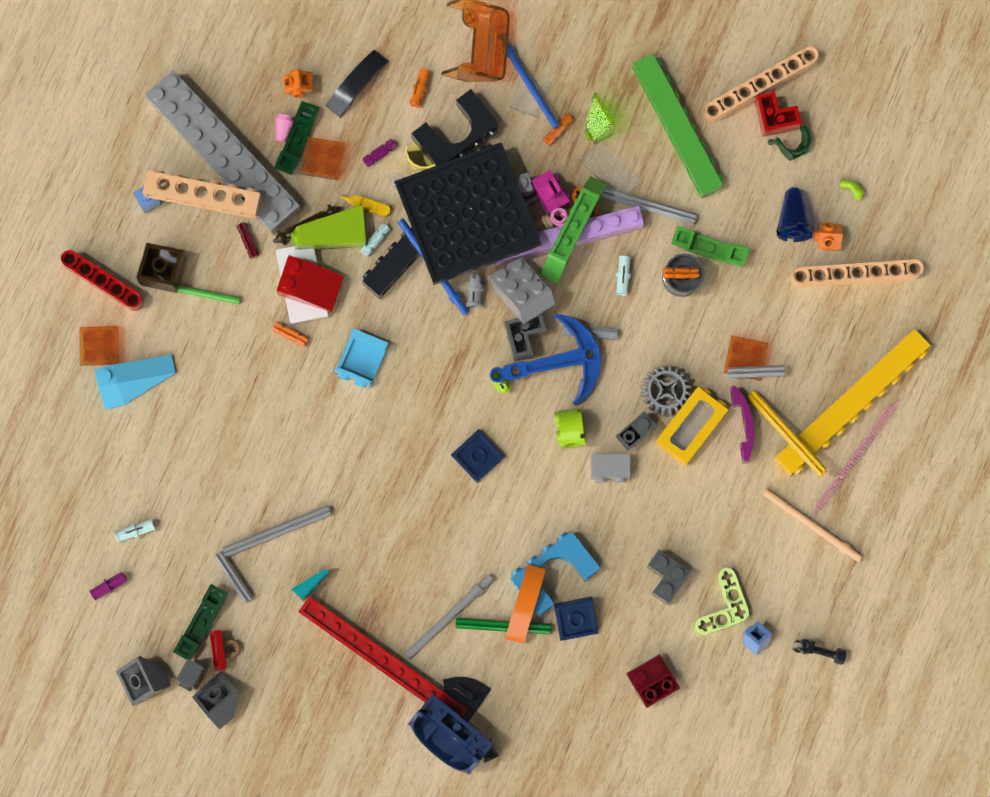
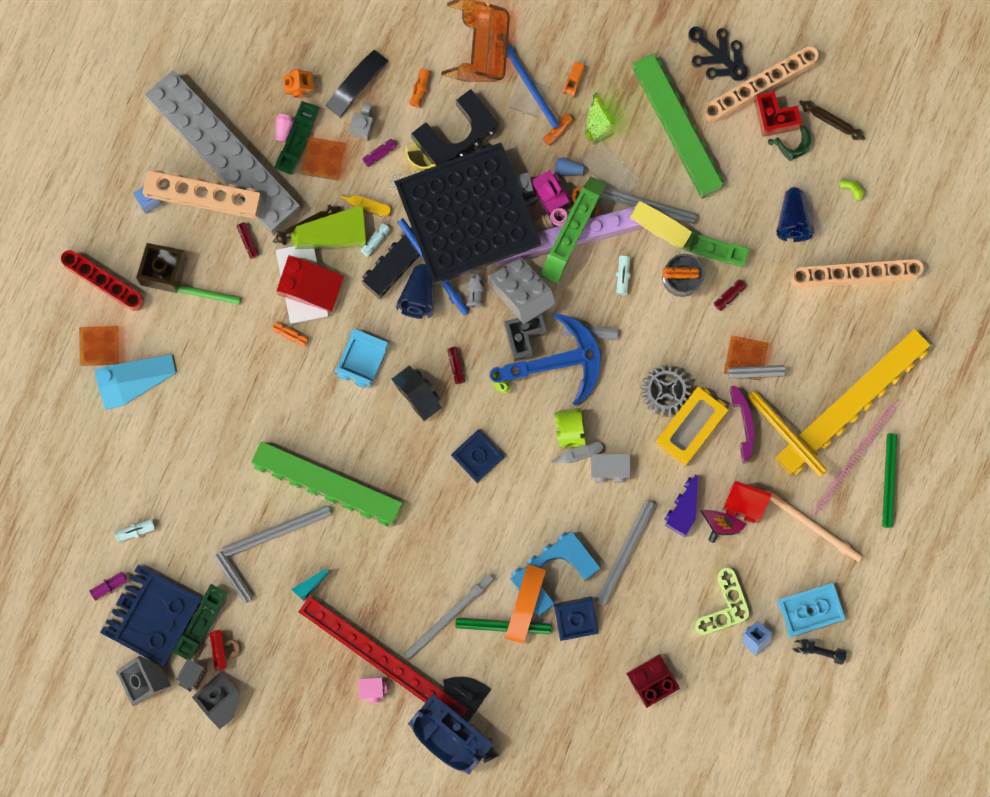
dark grey slope [615,411,657,451] -> none
dark grey brick [647,550,691,605] -> none
orange brick [814,222,843,251] -> none
none -> dark blue hinge [100,565,202,668]
none -> bright green brick [251,441,402,527]
none -> light grey brick [349,103,374,141]
none -> bright pink brick [359,678,387,703]
none -> black brick [391,365,442,421]
none -> dark blue cone [396,264,434,319]
none -> dark red axle [447,347,465,384]
none -> light grey piece [552,442,603,464]
none -> medium blue cone [555,157,584,176]
none -> orange bar [562,62,586,98]
none -> light grey axle [596,500,655,605]
none -> light yellow slope [630,201,692,248]
none -> dark purple slope [664,474,698,538]
none -> black plant [688,26,748,81]
none -> dark pink shield [700,510,746,543]
none -> dark red axle [714,279,746,311]
none -> red slope [722,481,772,524]
none -> medium azure piece [776,583,846,638]
none -> dark brown wheel [799,100,865,140]
none -> green axle [882,433,898,528]

